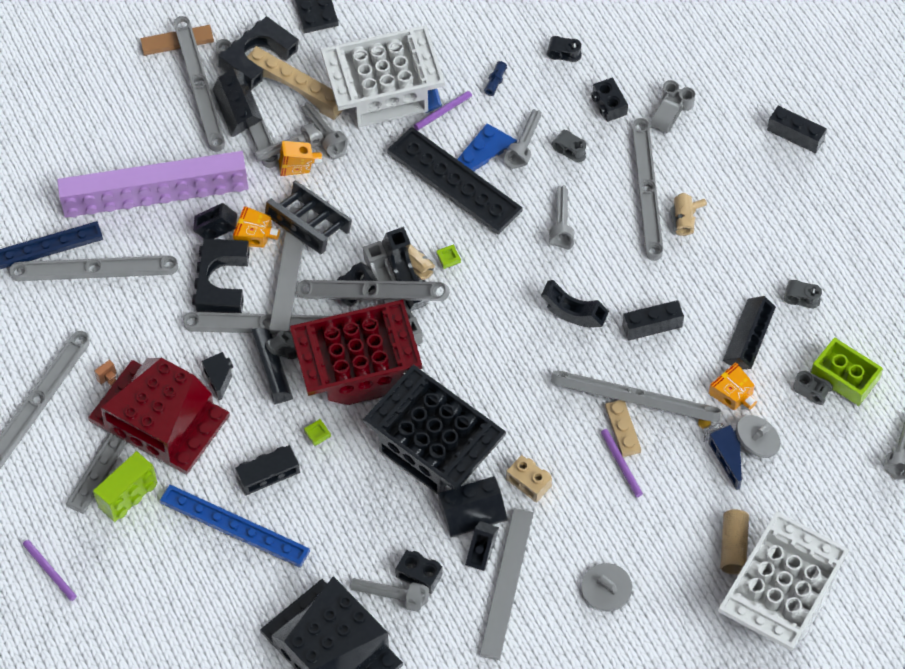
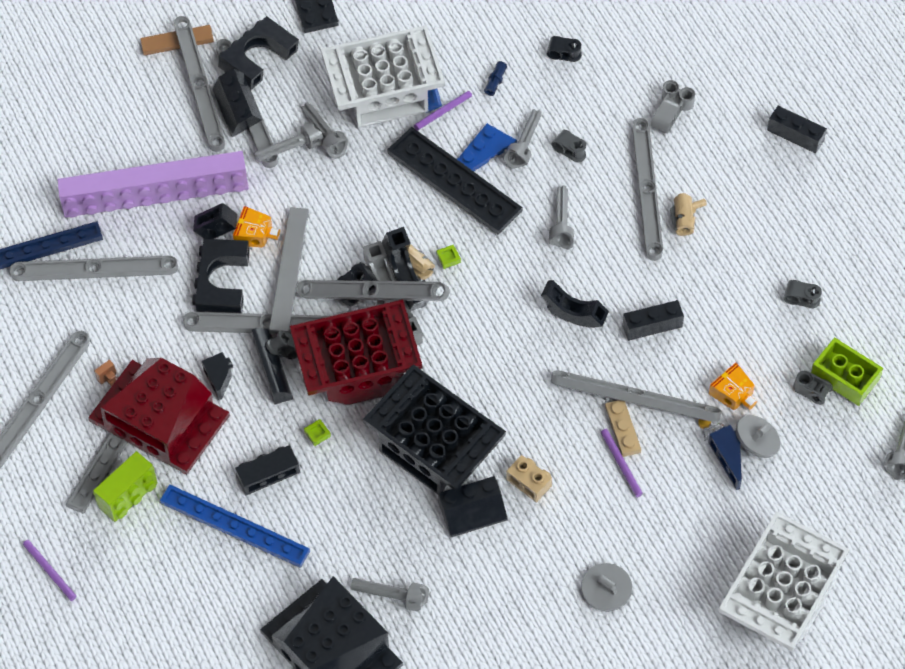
tan arch [247,46,343,120] -> none
black fence [265,180,352,254] -> none
light orange torso [278,141,322,176] -> none
black brick [395,550,443,594] -> none
black slope [465,521,499,571] -> none
light grey tile [480,508,534,661] -> none
black brick [591,77,628,122] -> none
tan piece [720,509,749,574] -> none
black brick [723,296,776,369] -> none

